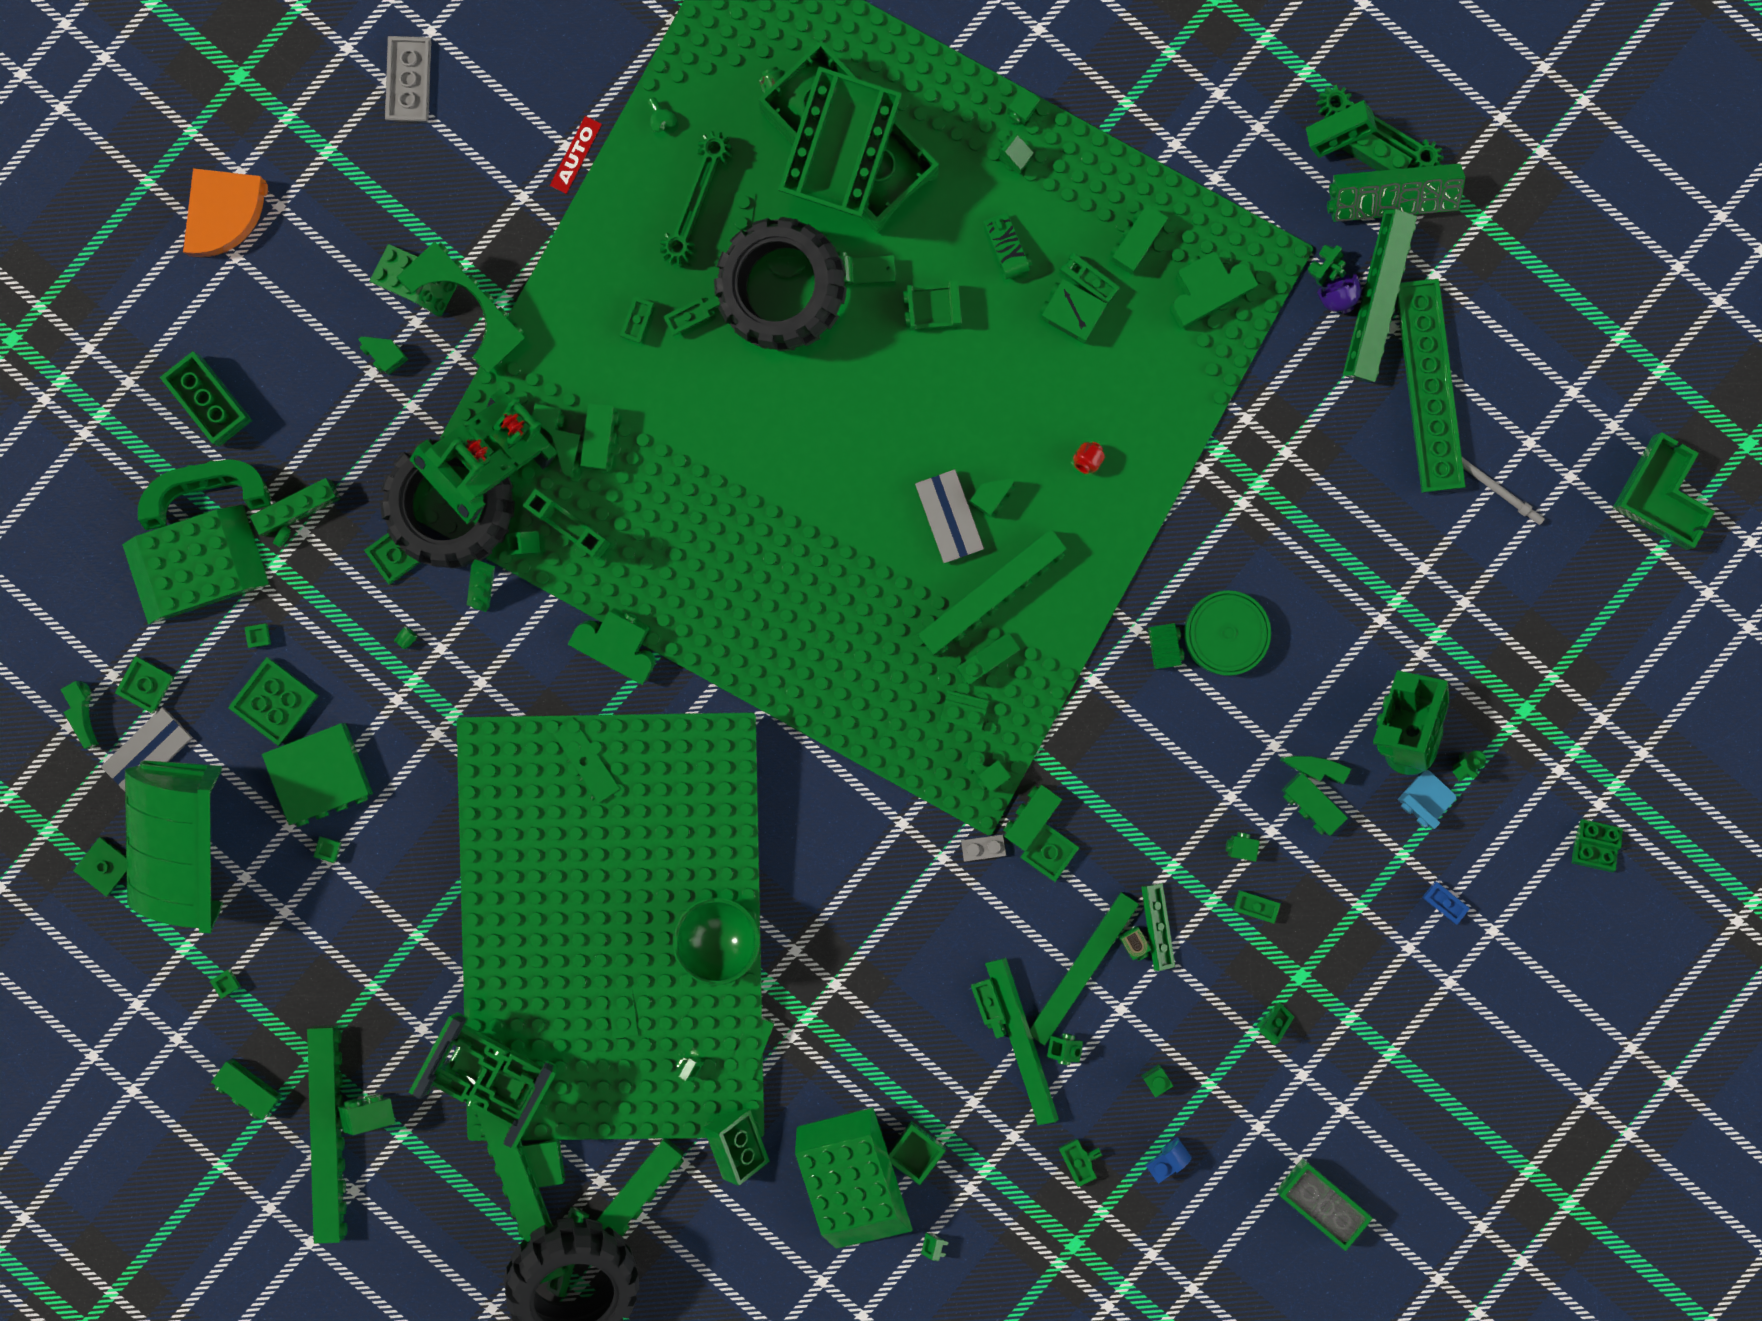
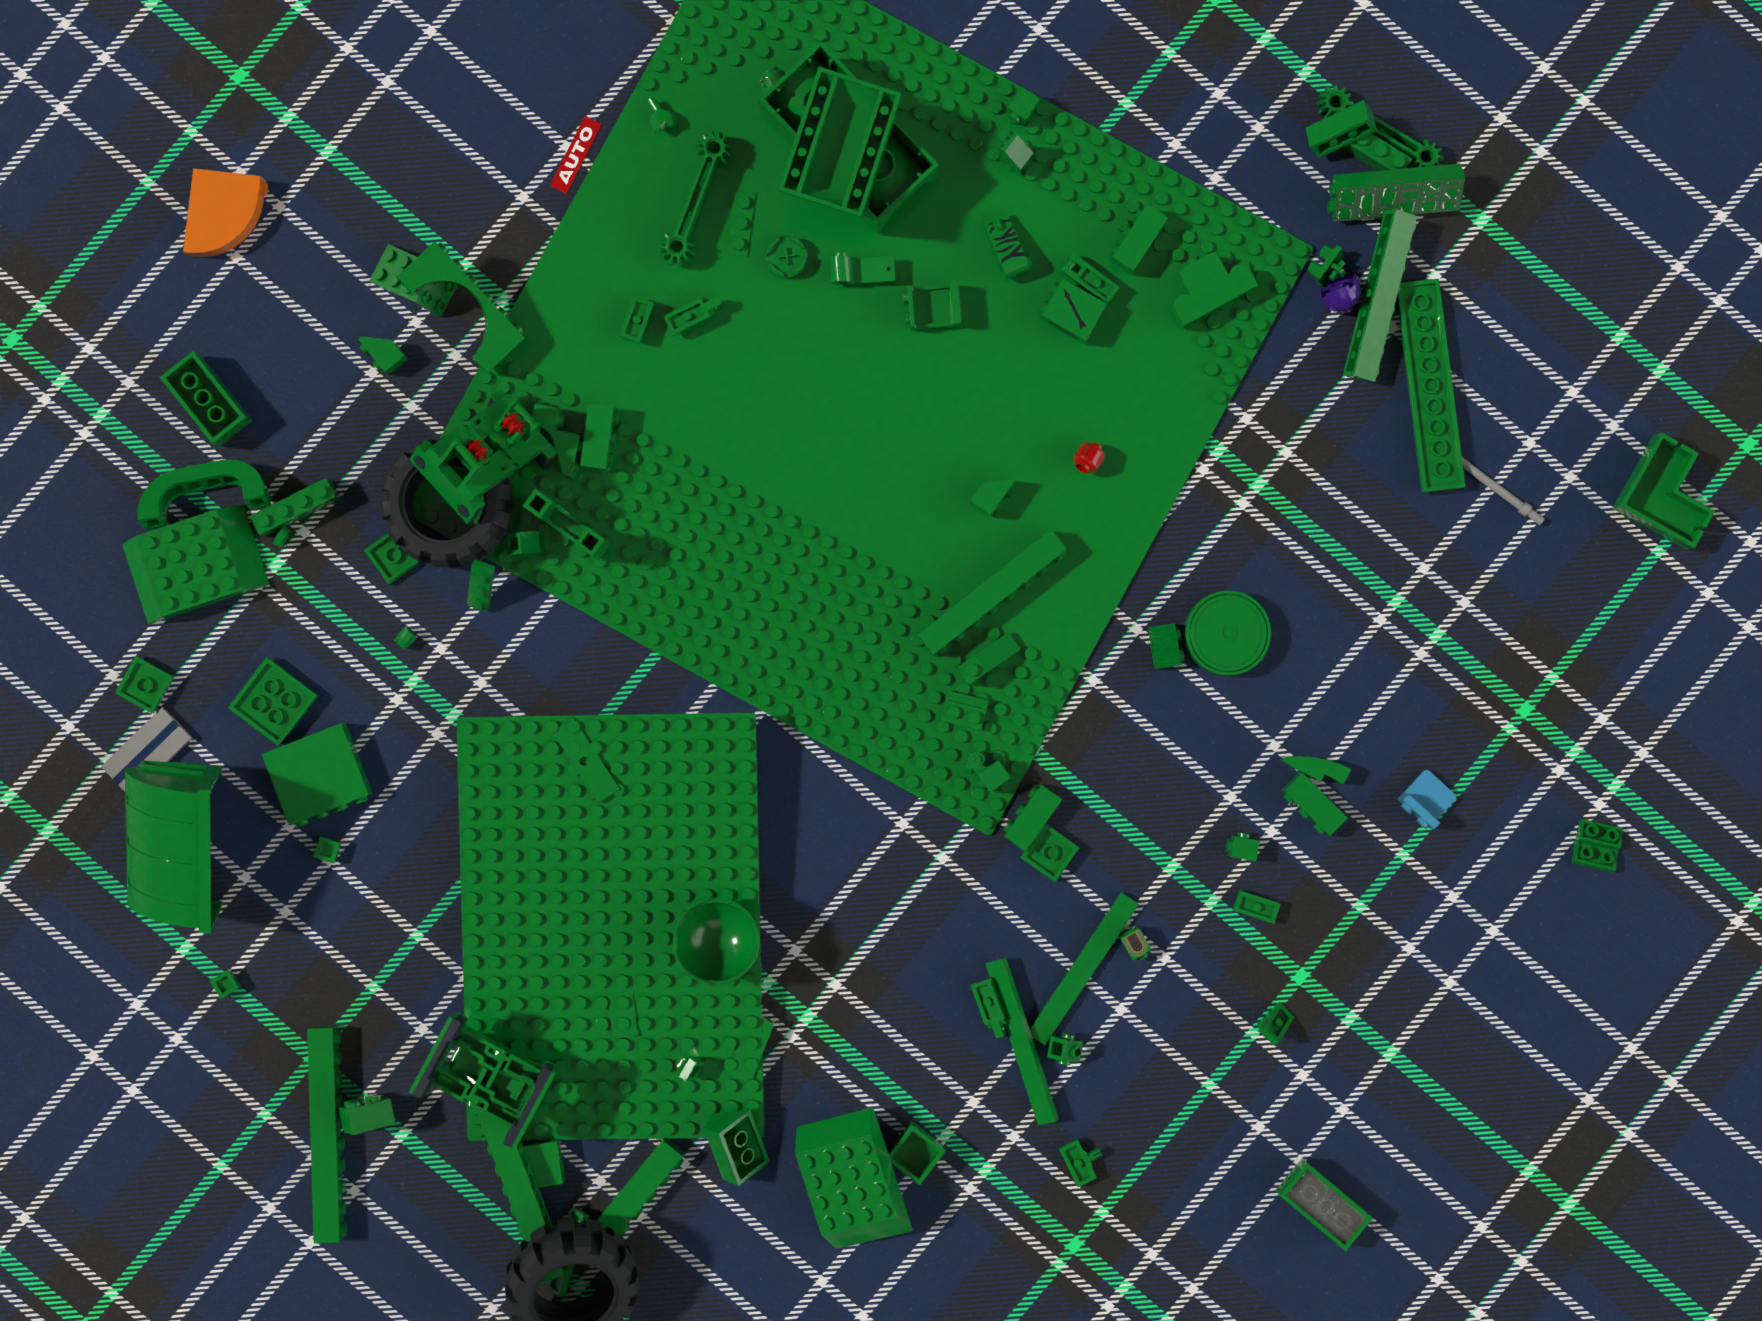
green slope [60,681,99,749] -> none
green plate [73,837,127,897] -> none
green brick [211,1058,283,1120] -> none
green plate [244,623,271,648] -> none
light grey tile [385,36,431,123] -> none
green brick [568,608,656,685] -> none
black tyre [714,217,847,351] -> none
light grey tile [915,469,984,564] -> none
green tile [921,1233,948,1261] -> none
light grey plate [961,834,1006,862] -> none
green plate [1141,883,1175,971] -> none
green brick [1141,1064,1173,1098] -> none
blue brick [1145,1137,1192,1184] -> none
green brick [1373,670,1449,775] -> none
blue plate [1422,881,1470,925] -> none
green hips [1452,750,1486,782] -> none

